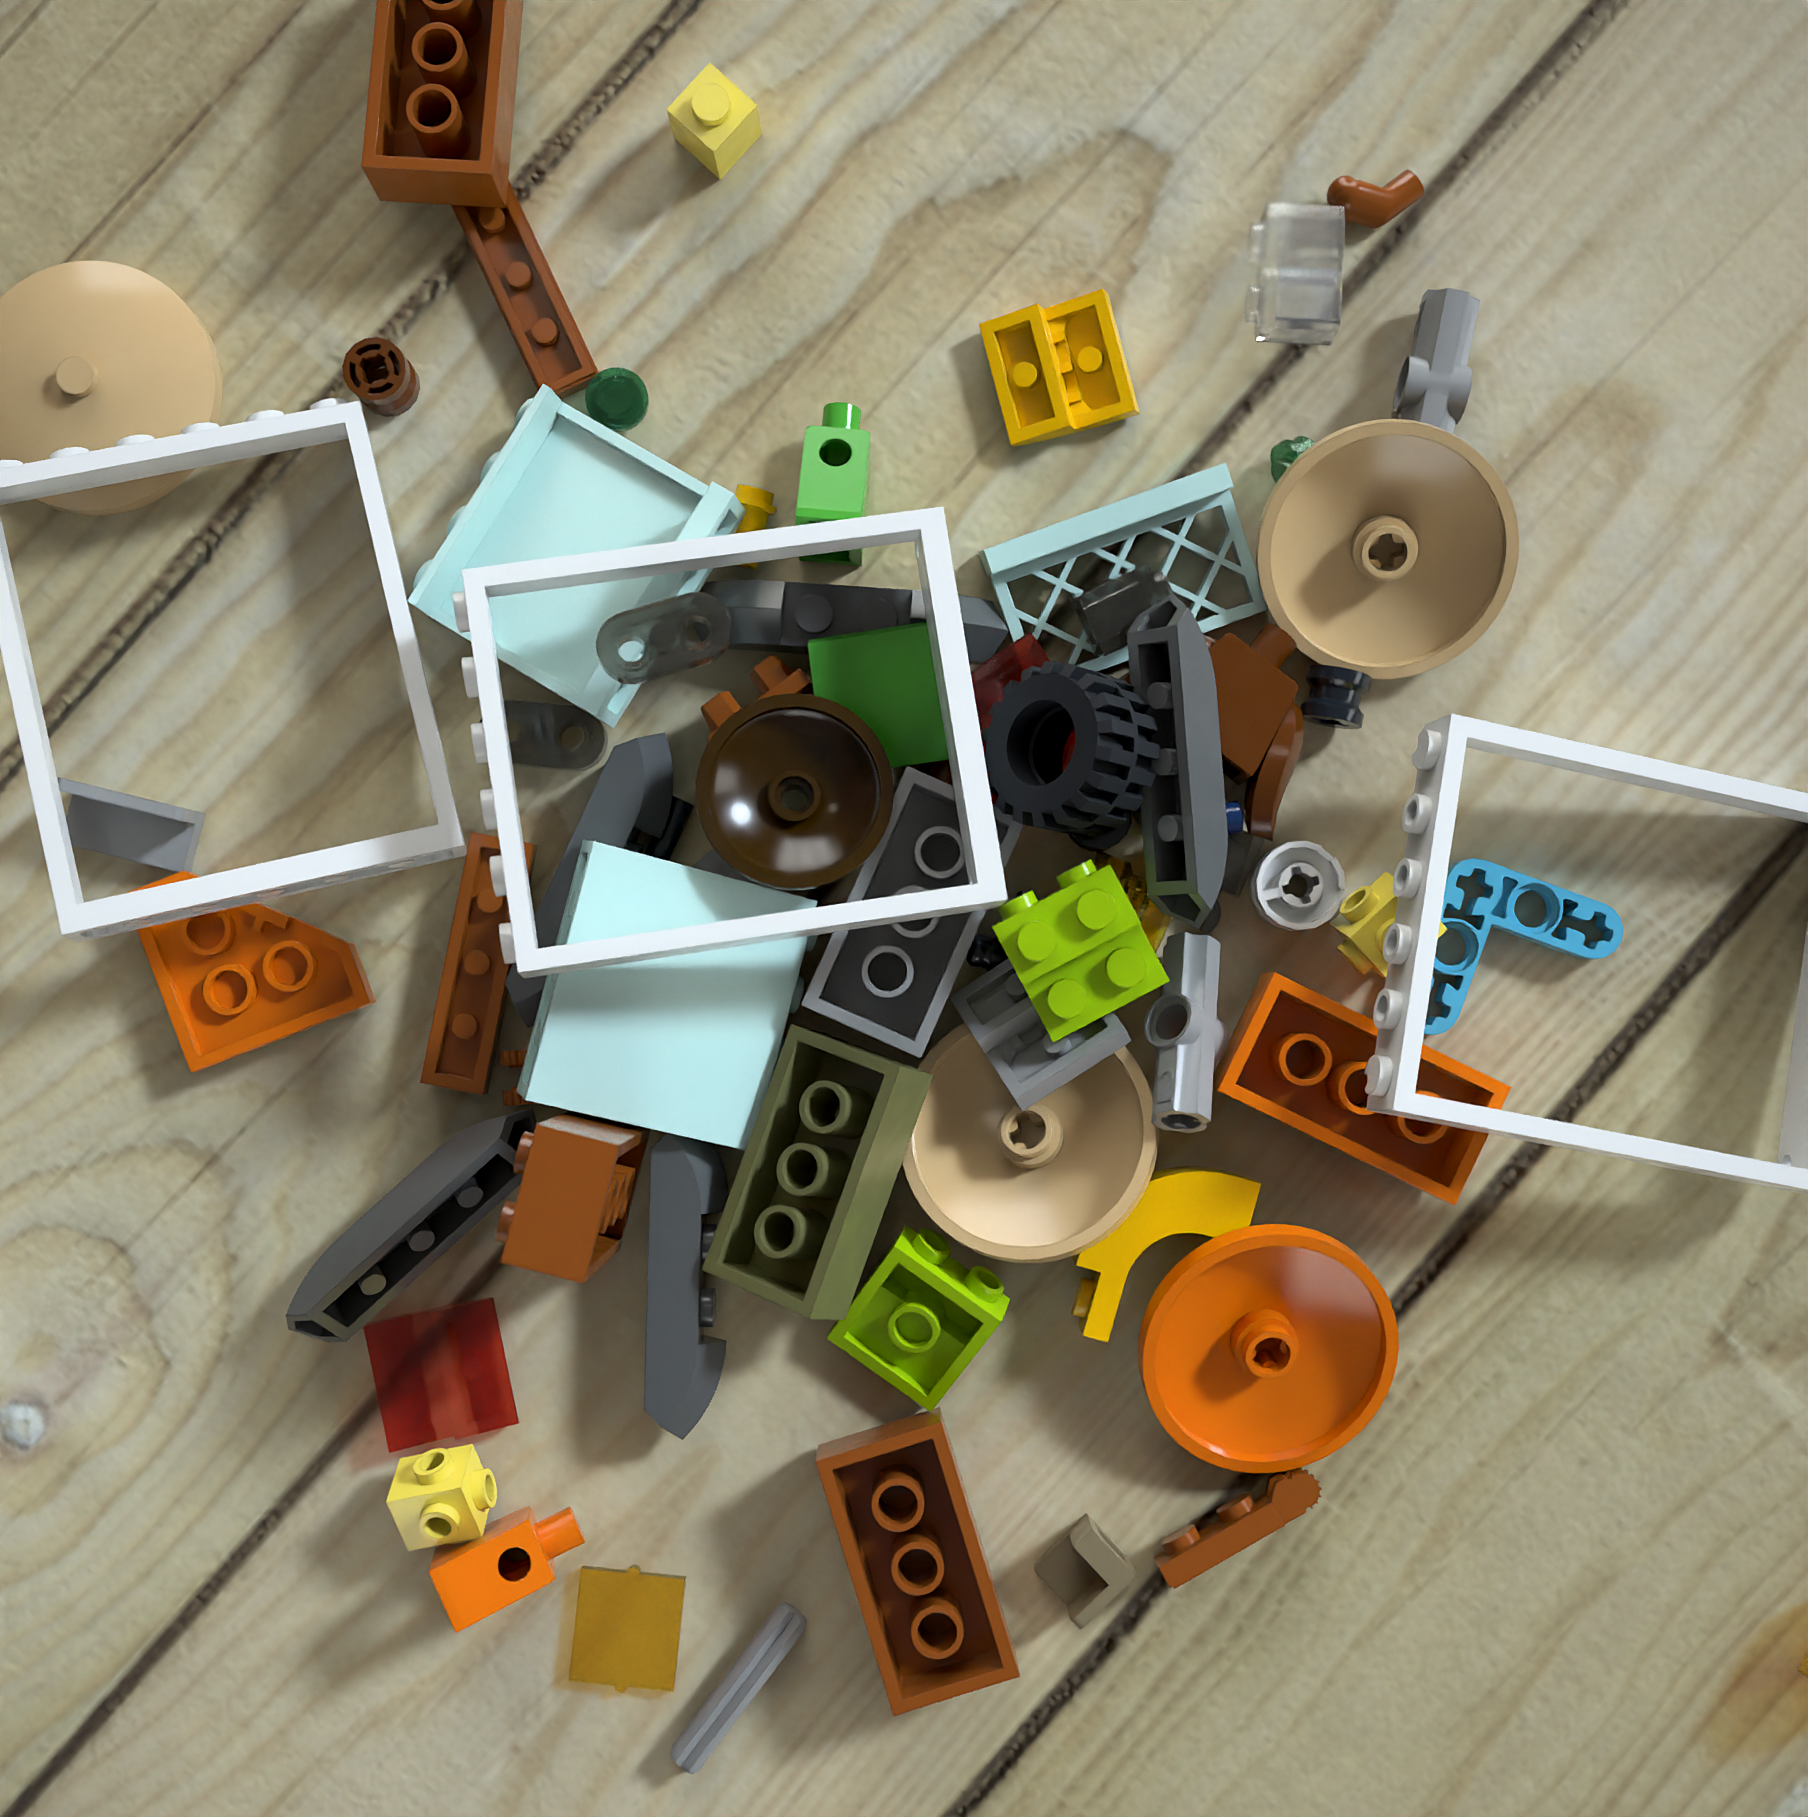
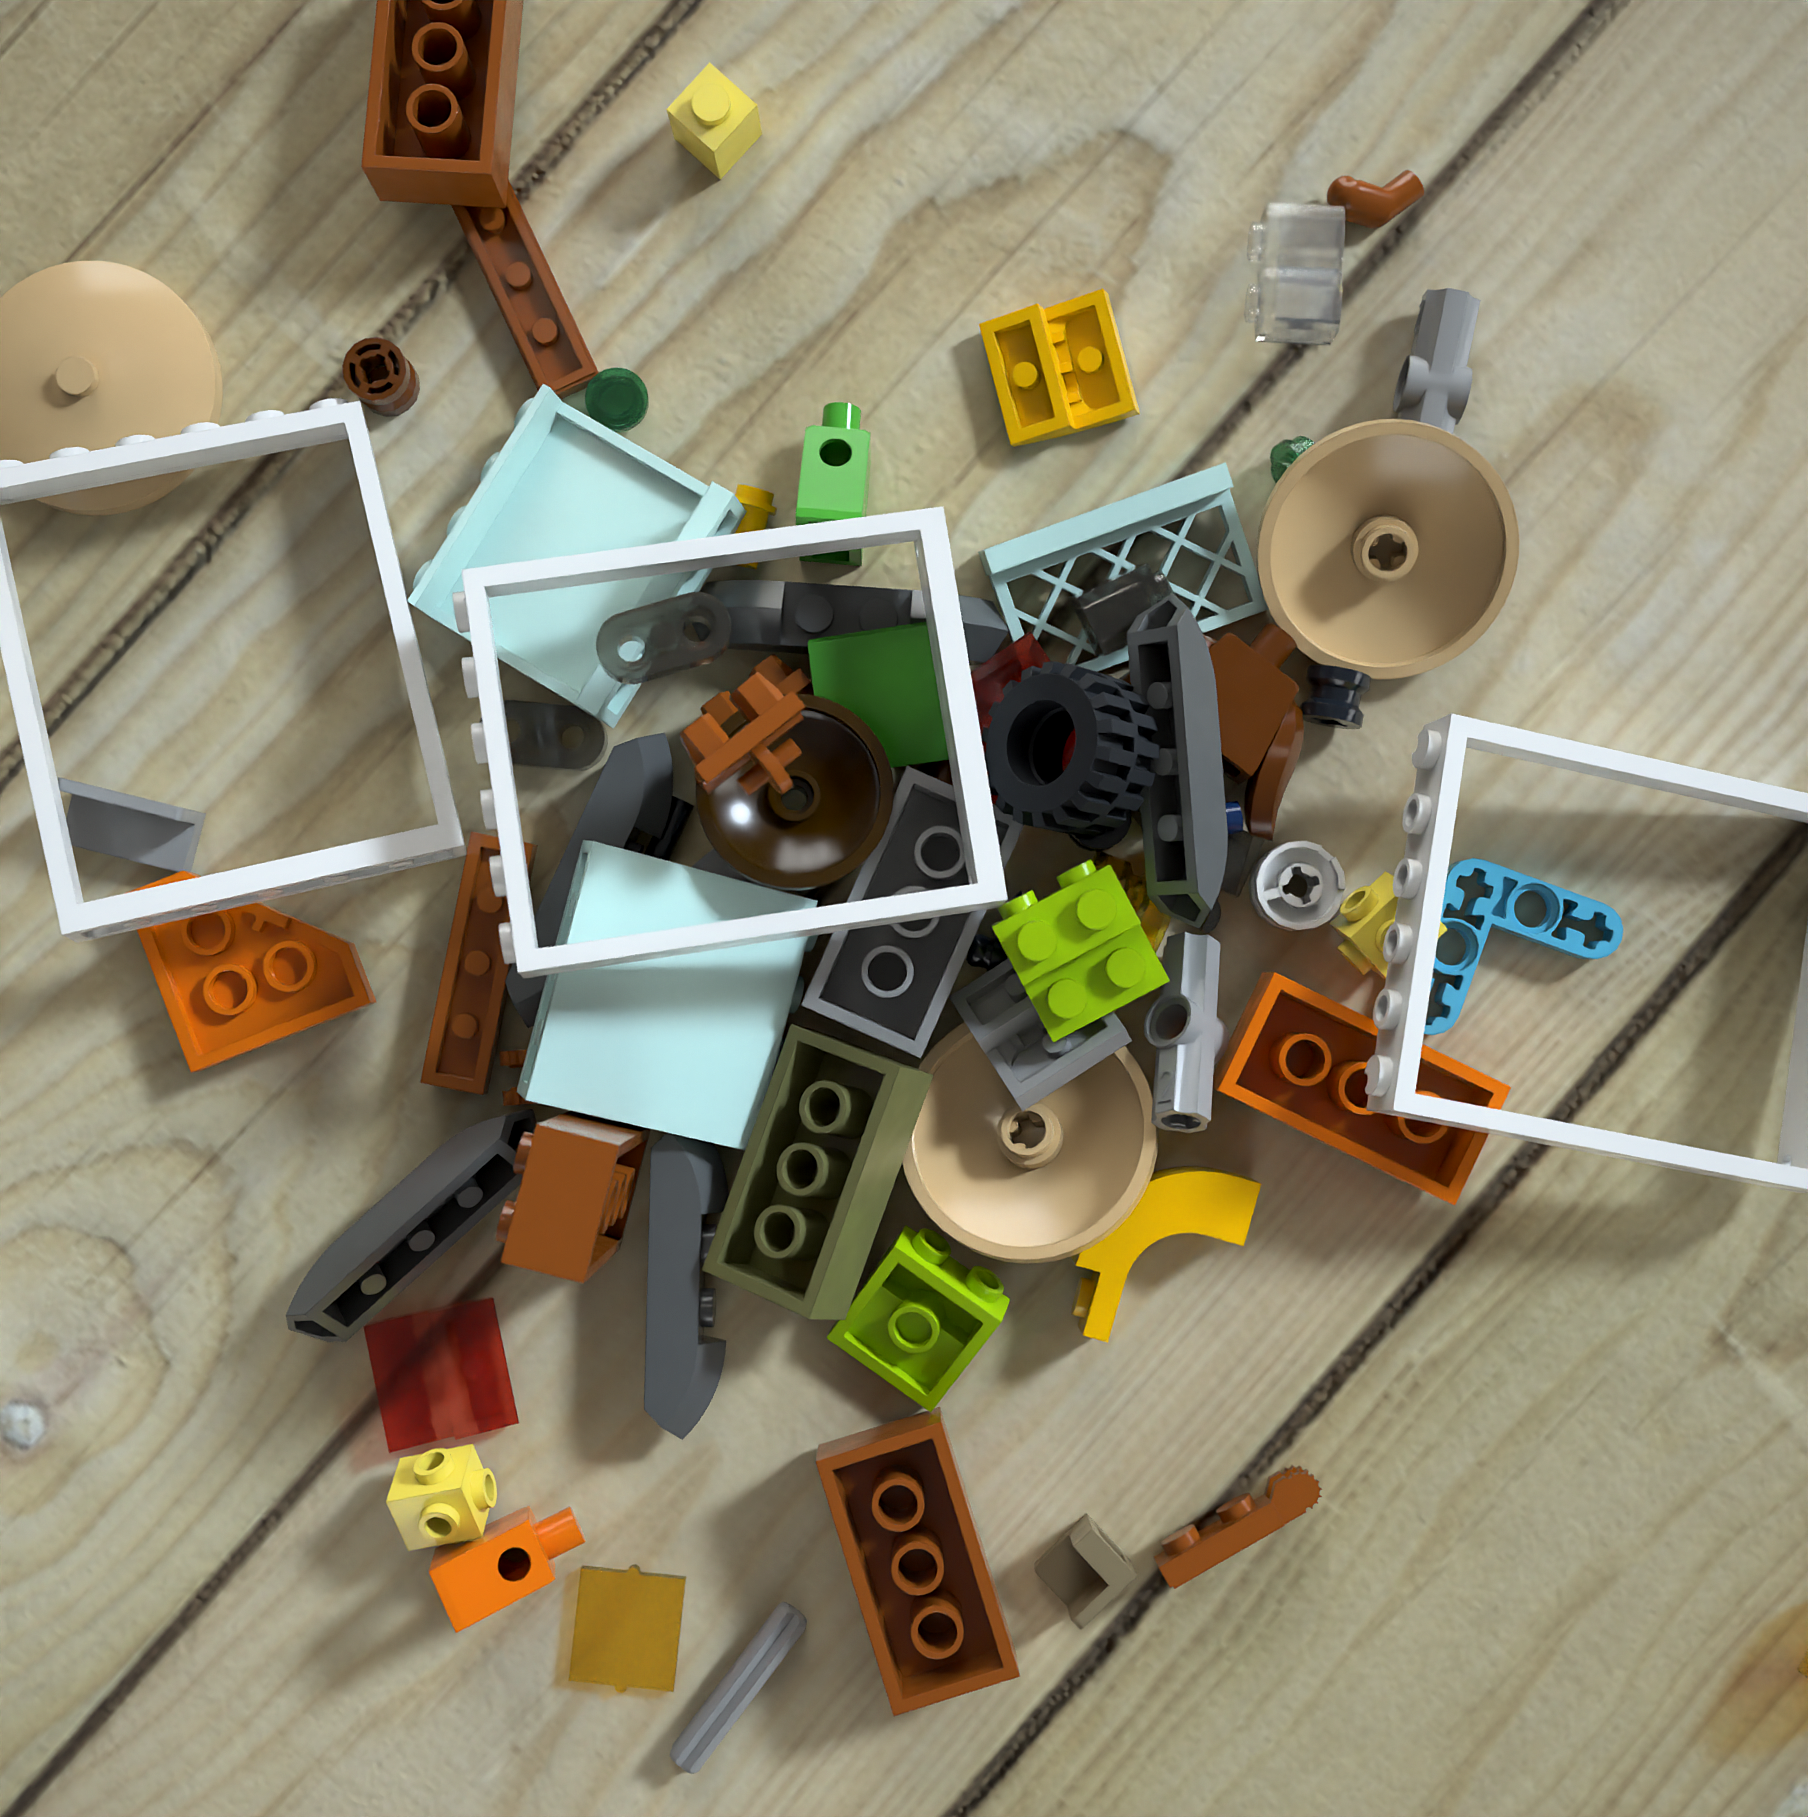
orange dish [1138,1224,1399,1473] -> none
none -> dark orange hips [680,673,805,796]

